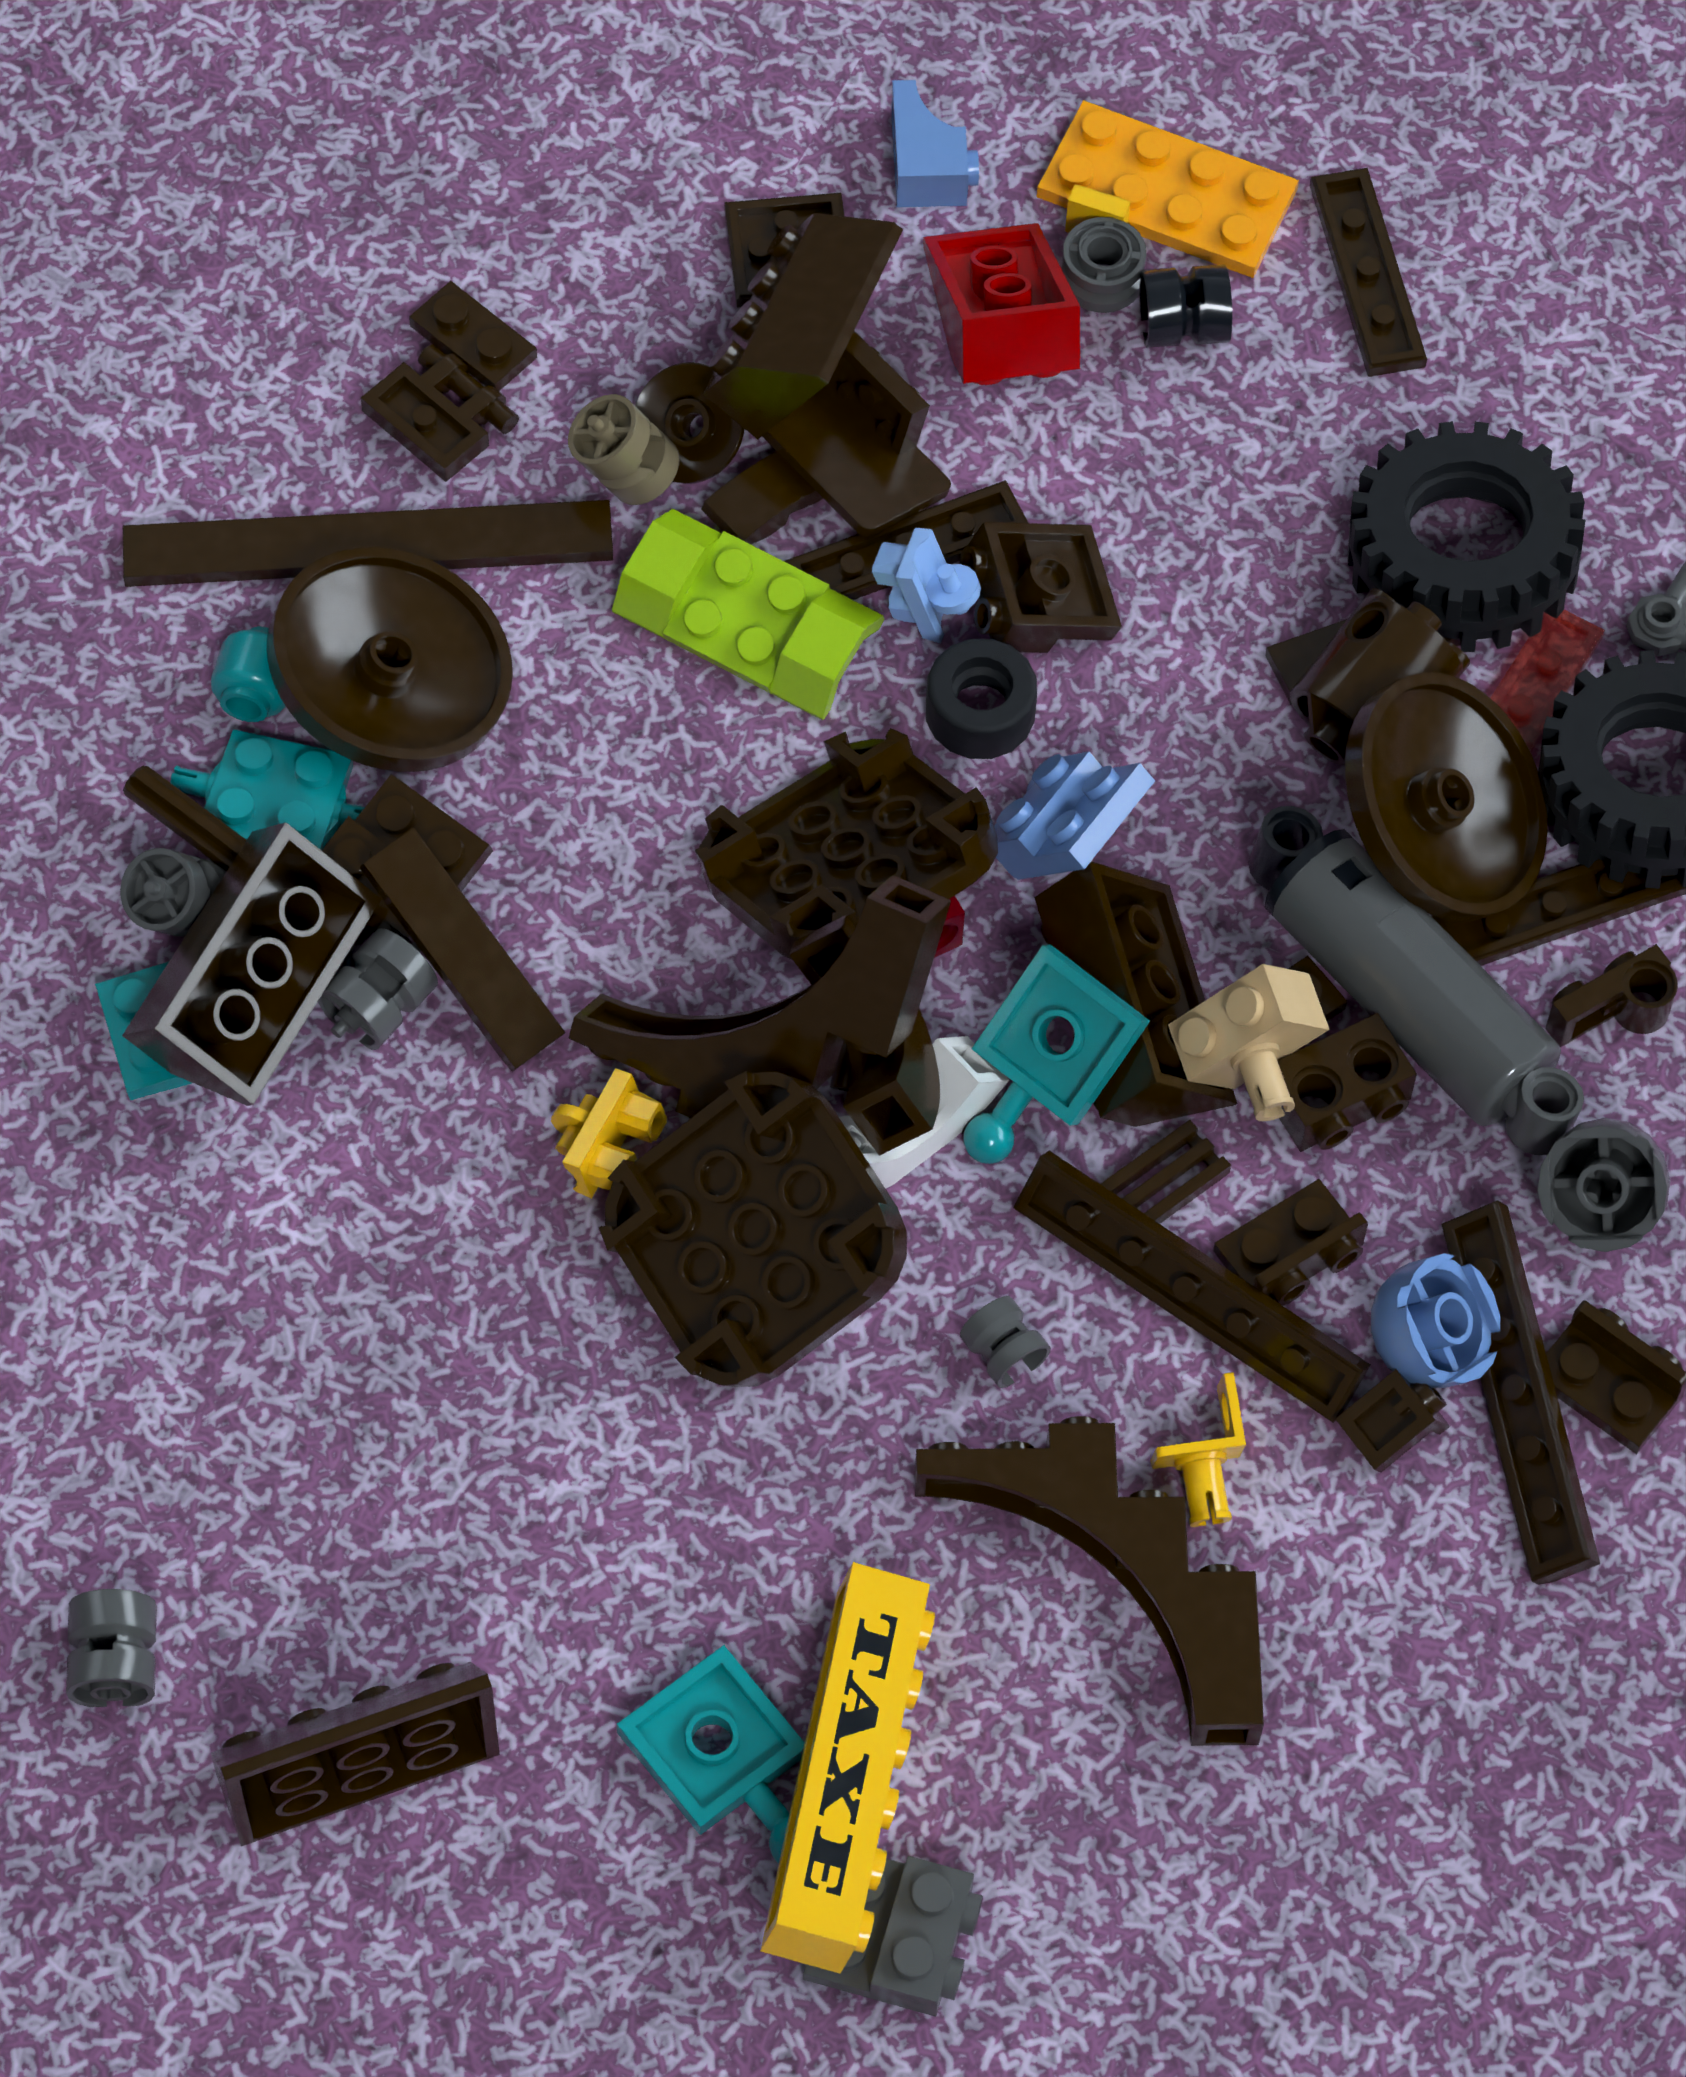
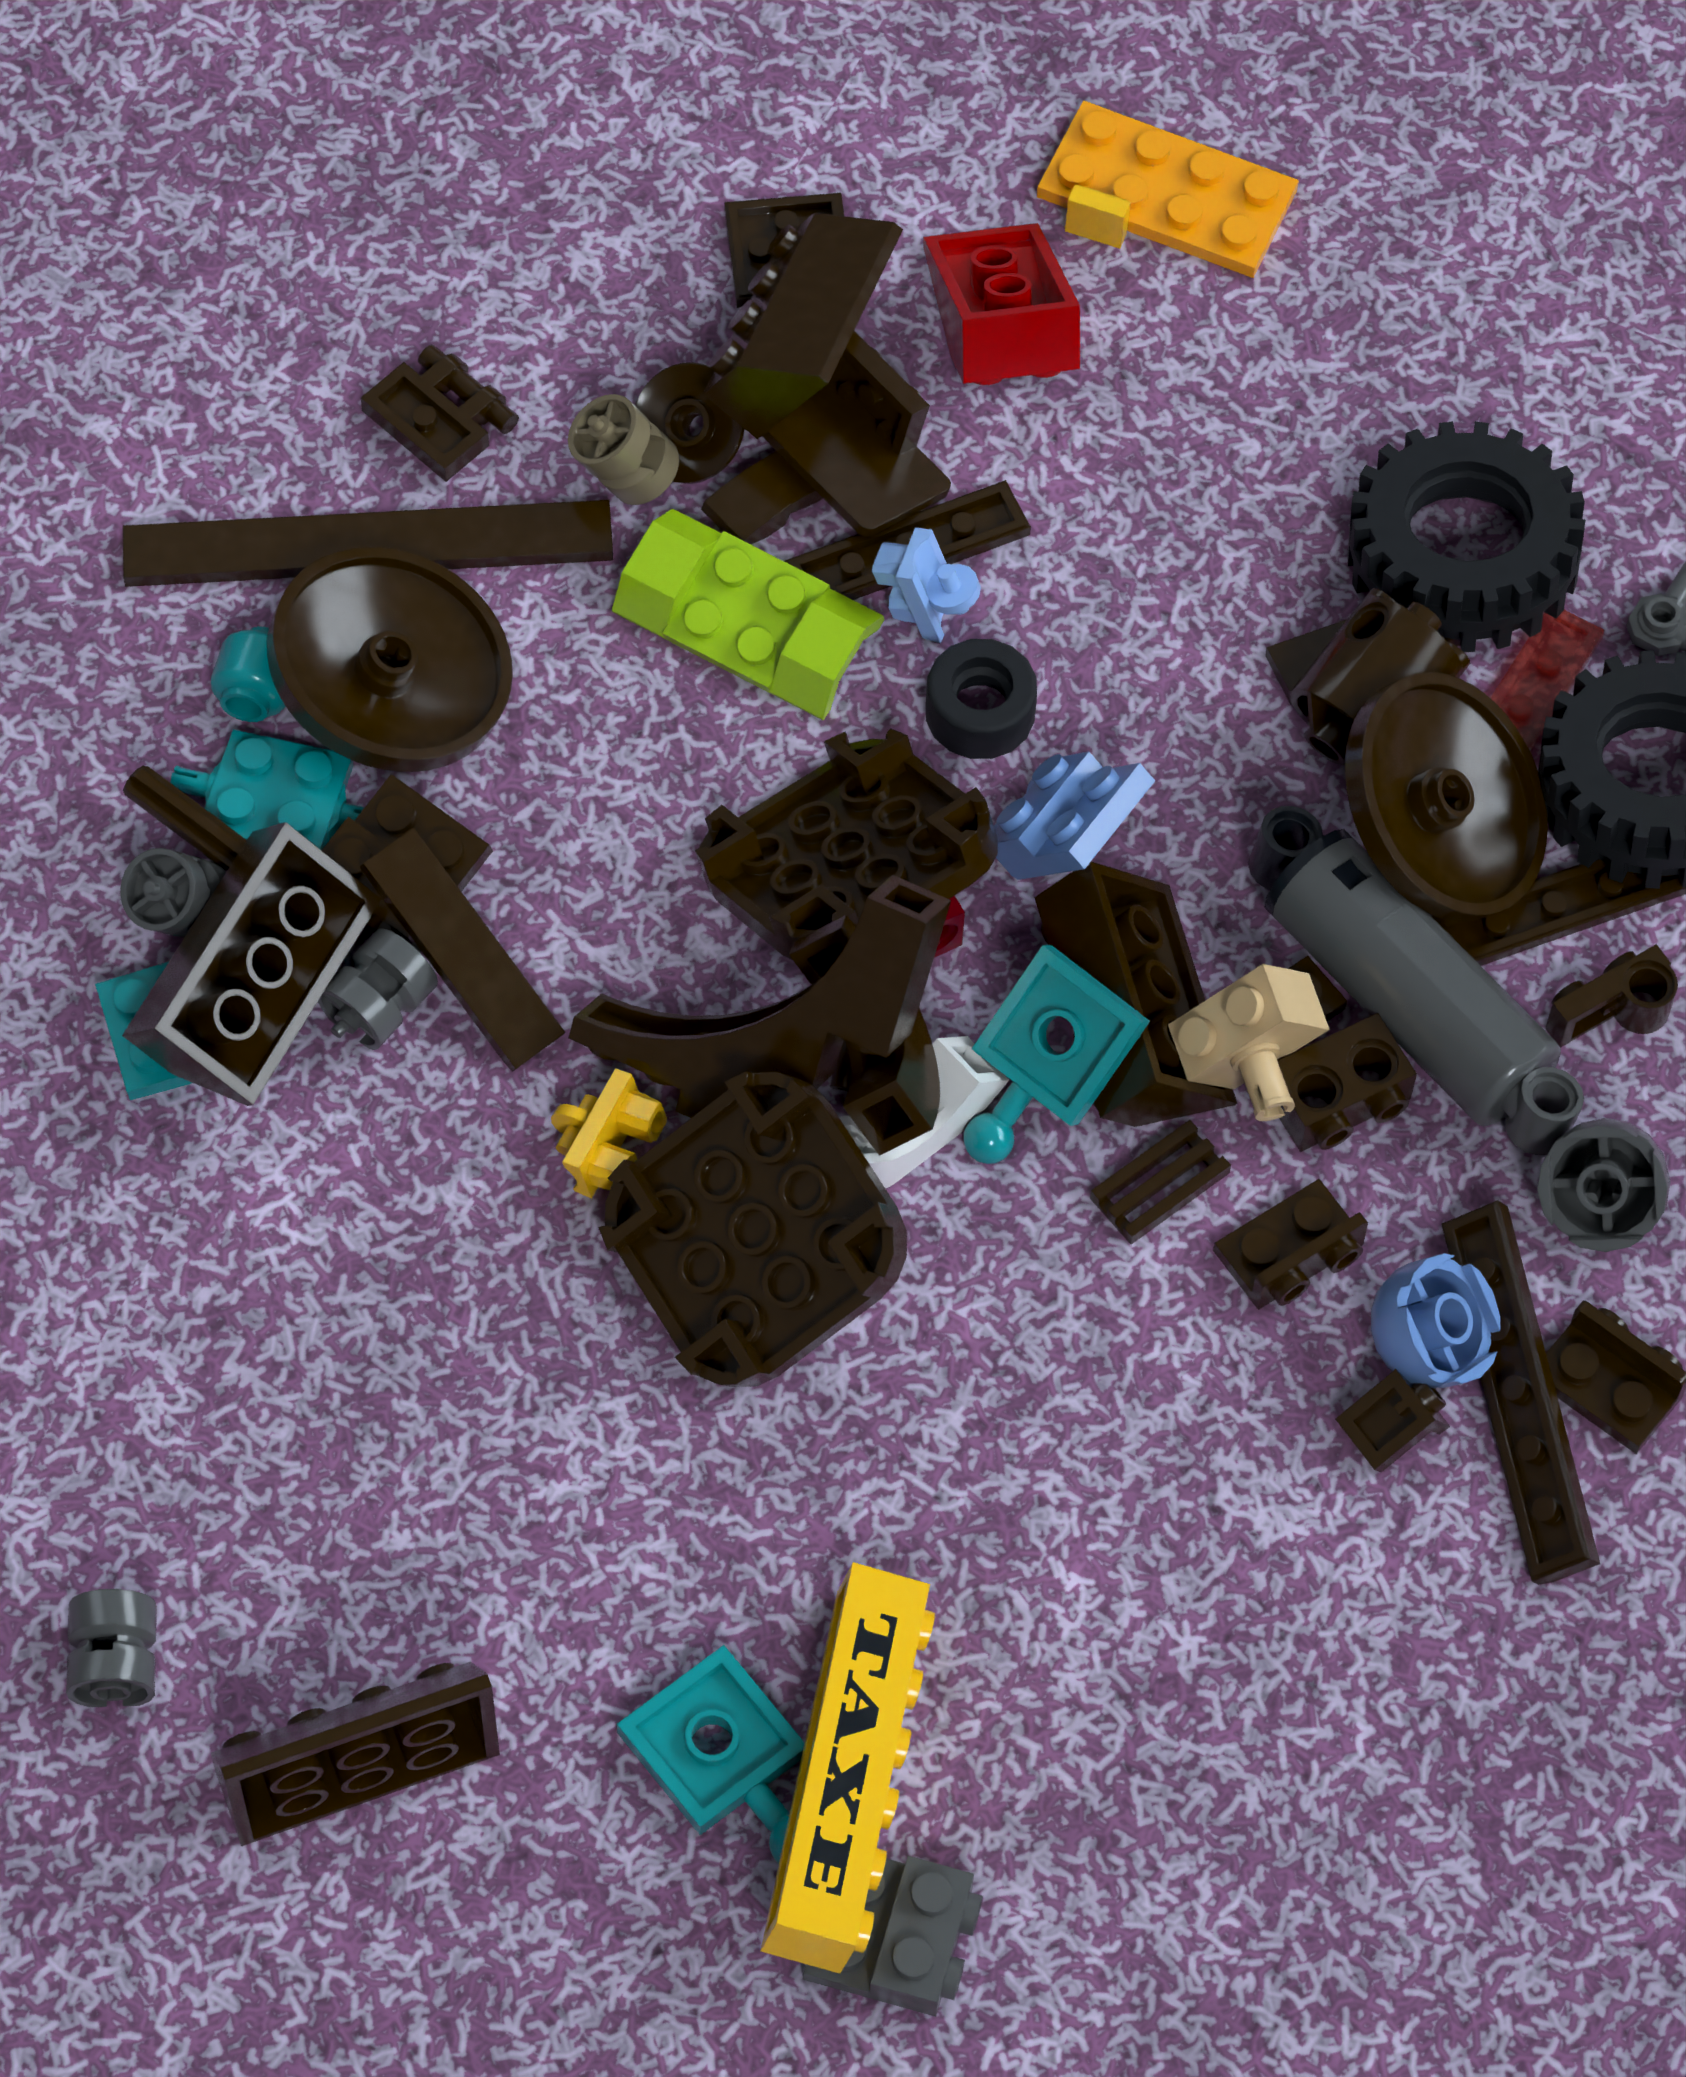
dark brown plate [409,281,537,391] -> none
medium blue arch [891,80,979,207] -> none
dark brown arch [914,1416,1264,1746] -> none
dark brown plate [960,522,1122,653] -> none
dark grey wheel [960,1296,1051,1388] -> none
dark brown tile [1013,1150,1371,1423] -> none
dark grey wheel [1062,217,1146,313] -> none
black wheel [1139,264,1233,348] -> none
yellow bracket [1150,1372,1246,1527] -> none
dark brown tile [1310,168,1427,377] -> none

